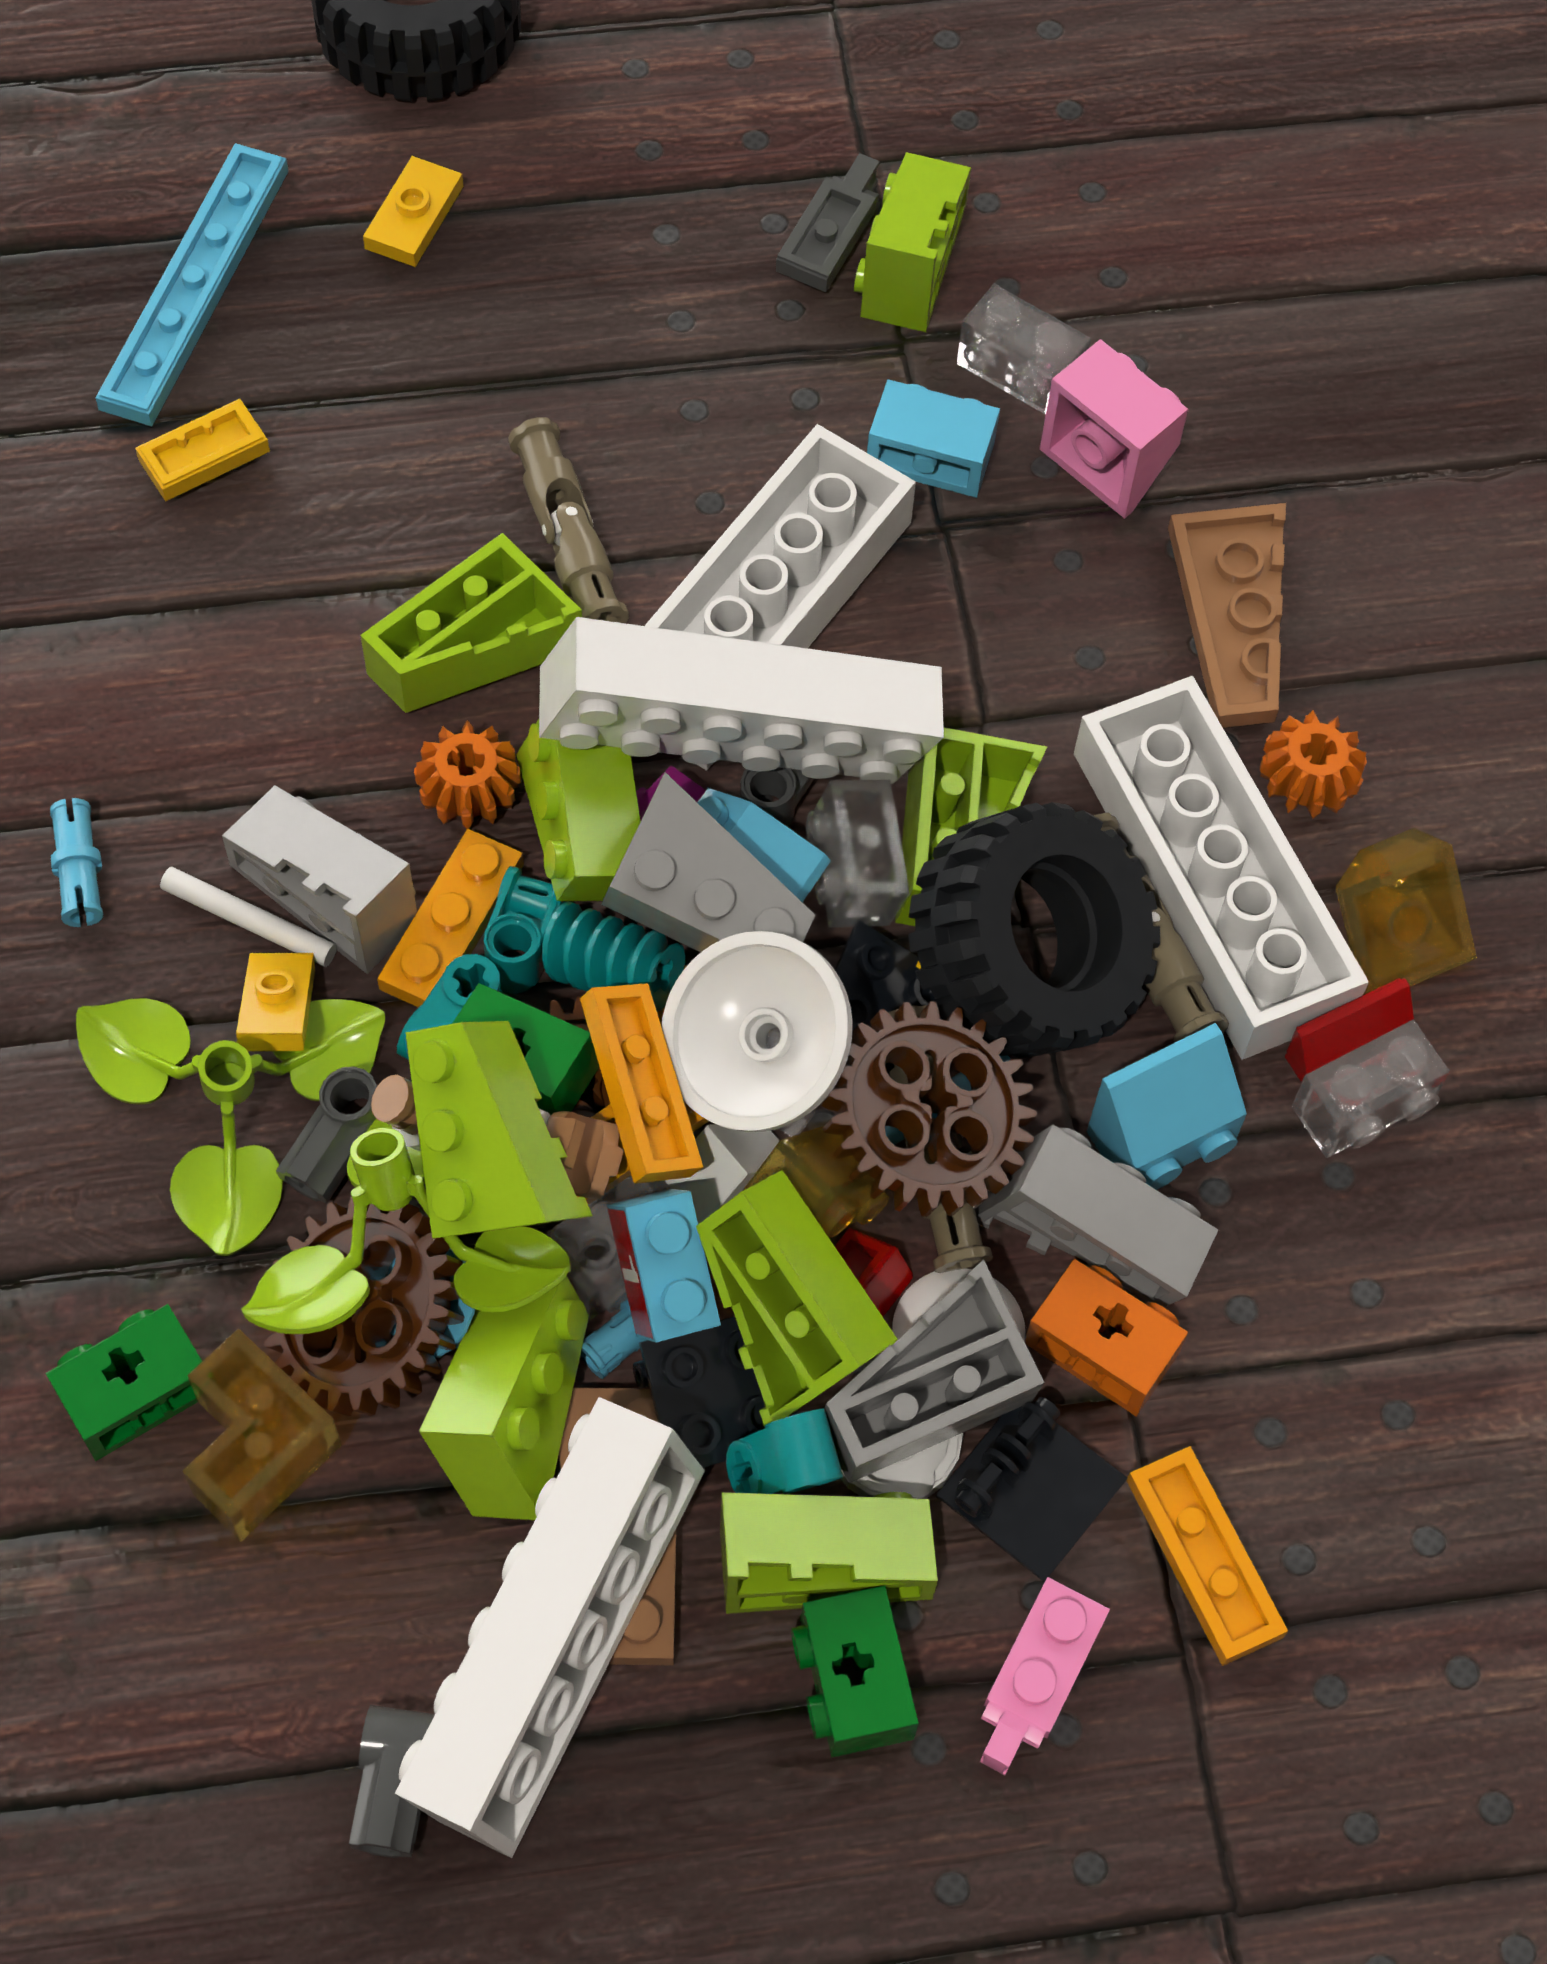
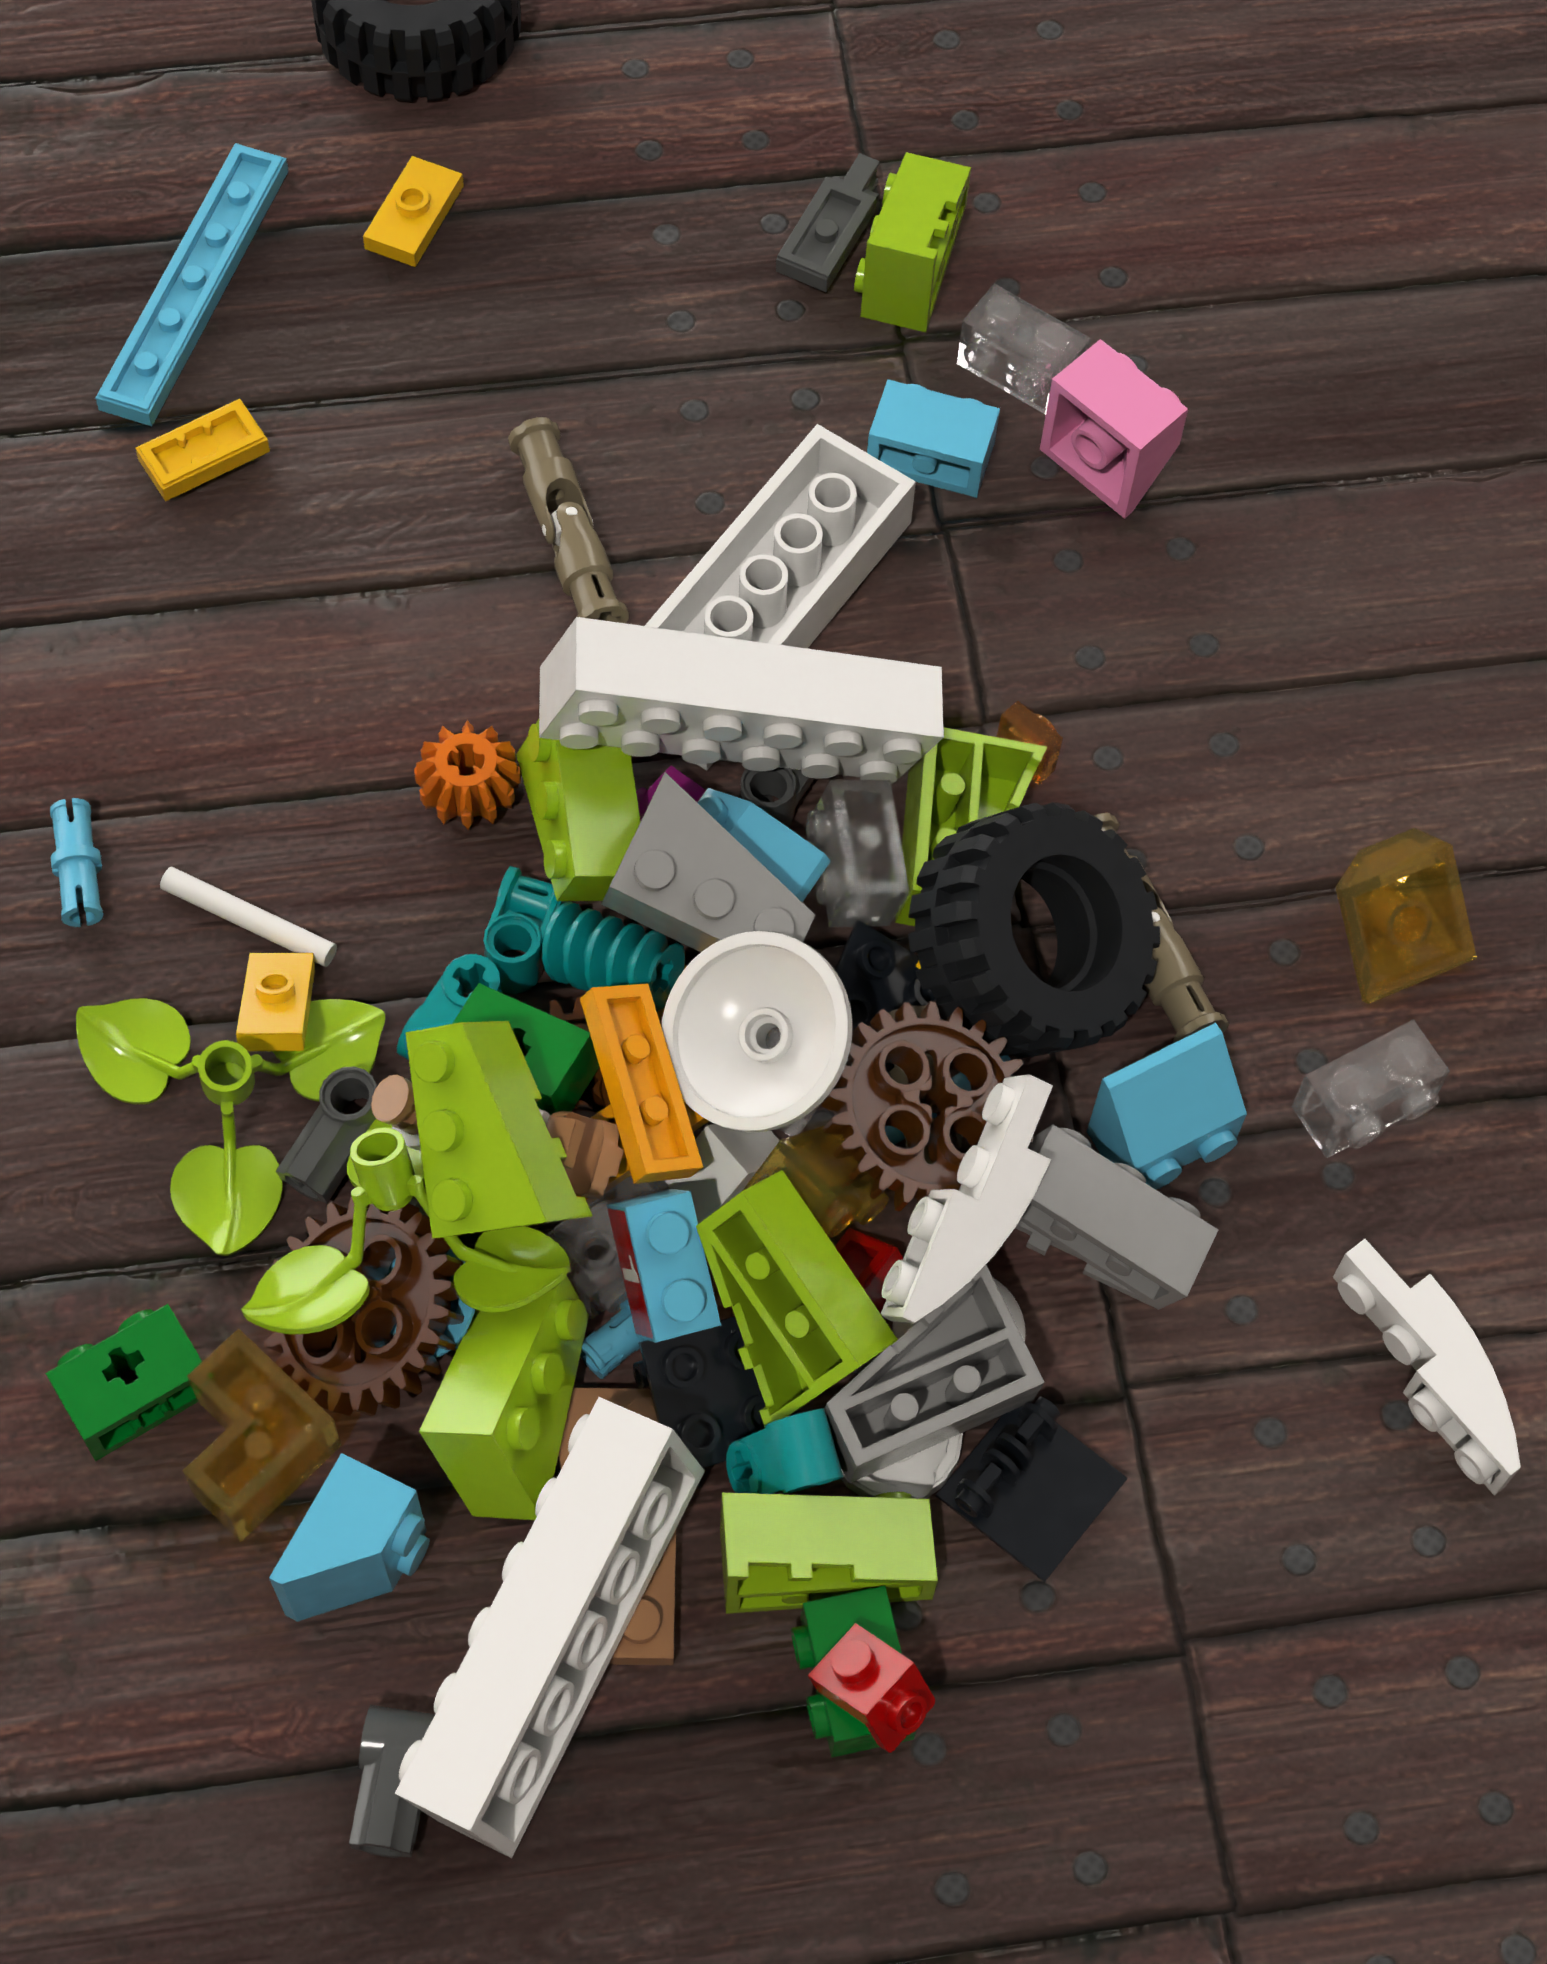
wedge [222,785,417,974] -> none
lime wedge [360,533,582,713] -> none
light orange plate [377,828,524,1008] -> none
bright pink hinge [980,1577,1110,1775] -> none
orange brick [1025,1258,1188,1417] -> none
white brick [1074,676,1369,1060] -> none
light orange plate [1126,1446,1288,1666] -> none
medium nougat wing [1168,503,1286,728] -> none
orange gear [1259,710,1367,819] -> none
red slope [1285,978,1416,1092] -> none
none -> medium azure slope [269,1453,430,1622]
none -> red bracket [808,1623,936,1753]
none -> white slope [881,1074,1053,1323]
none -> clear orange plate [996,700,1063,785]
none -> white slope [1333,1239,1521,1496]

